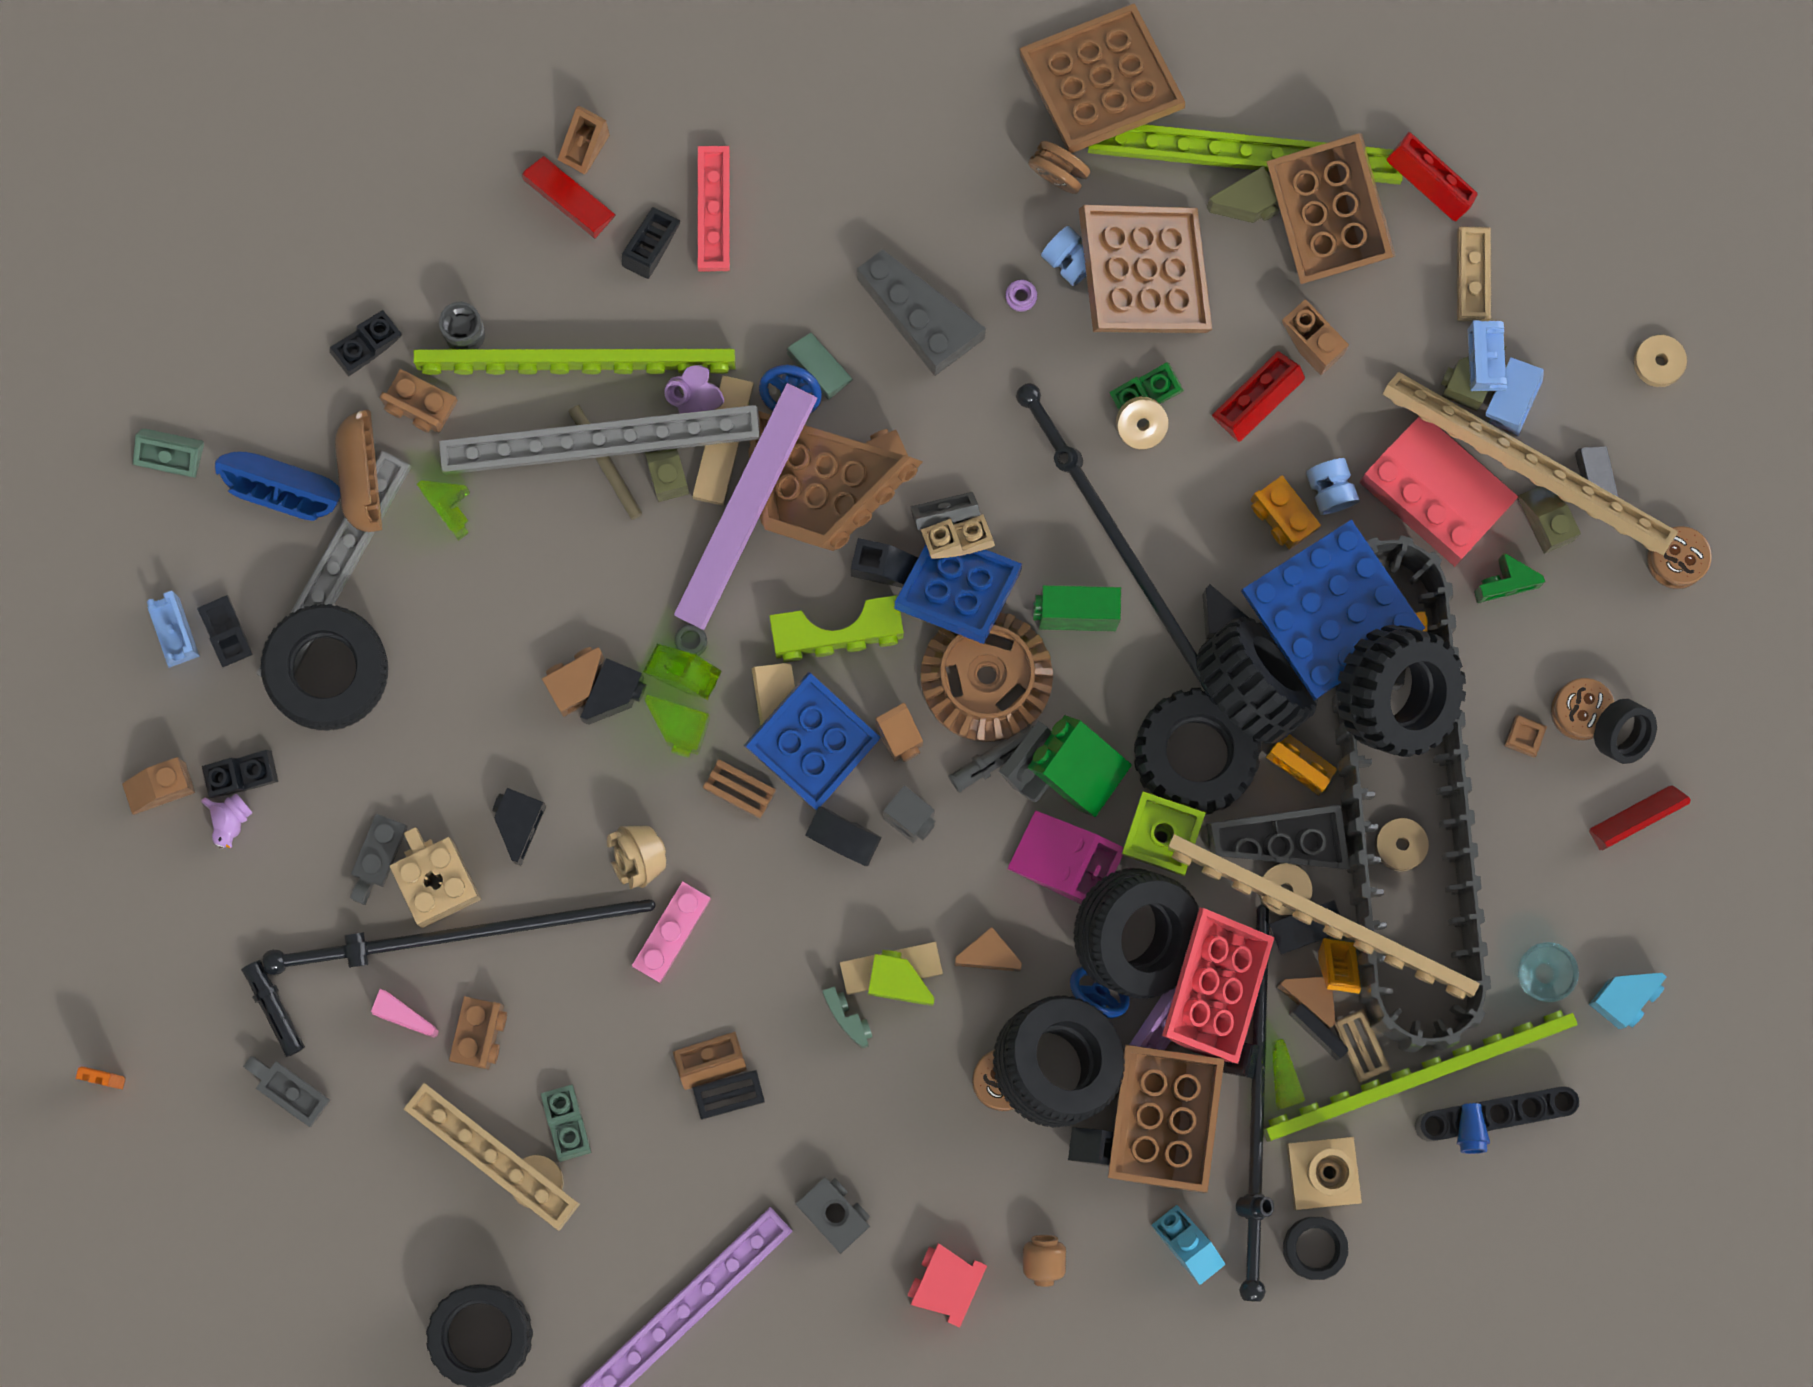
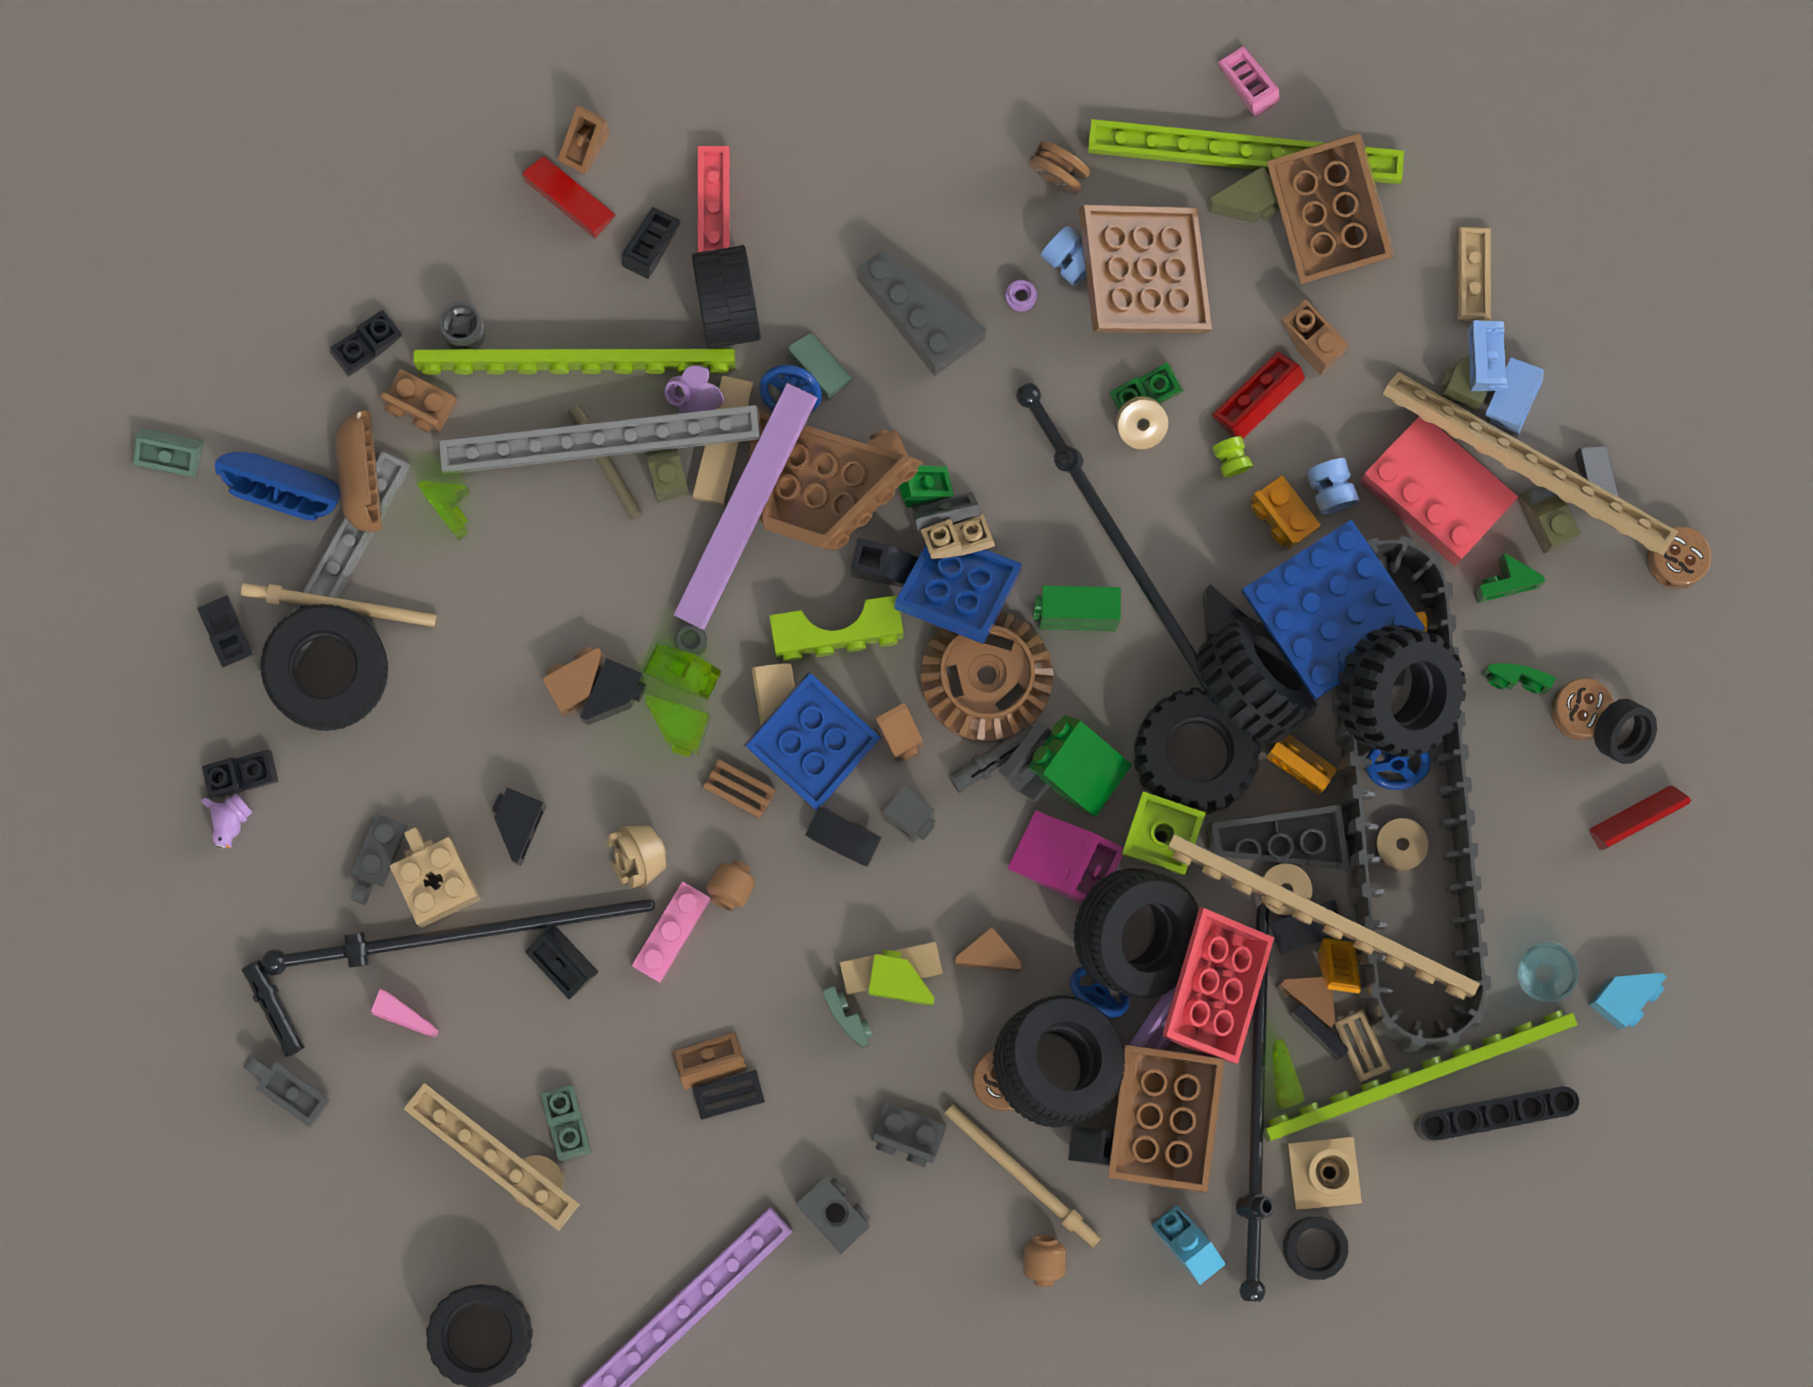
orange tile [75,1066,126,1090] -> none
medium nougat slope [122,757,195,815] -> none
light blue hinge [147,590,200,668] -> none
medium nougat bracket [449,996,507,1070] -> none
coral hips [907,1243,987,1328] -> none
medium nougat plate [1019,3,1185,153] -> none
black tile [1223,1043,1260,1079] -> none
red slope [1387,132,1478,221] -> none
blue cone [1457,1103,1490,1154] -> none
medium nougat tile [1504,715,1547,758] -> none
tan piece [1634,335,1687,387] -> none
none -> tan bar [241,583,437,627]
none -> black slope [525,926,598,1000]
none -> black tyre [691,245,761,349]
none -> medium nougat head [707,860,755,911]
none -> dark grey bracket [871,1103,947,1167]
none -> green slope [899,466,954,507]
none -> tan bar [944,1104,1101,1248]
none -> lime wheel [1212,436,1253,478]
none -> bright pink slope [1218,45,1280,116]
none -> blue piece [1365,748,1431,790]
none -> green slope [1481,663,1556,694]

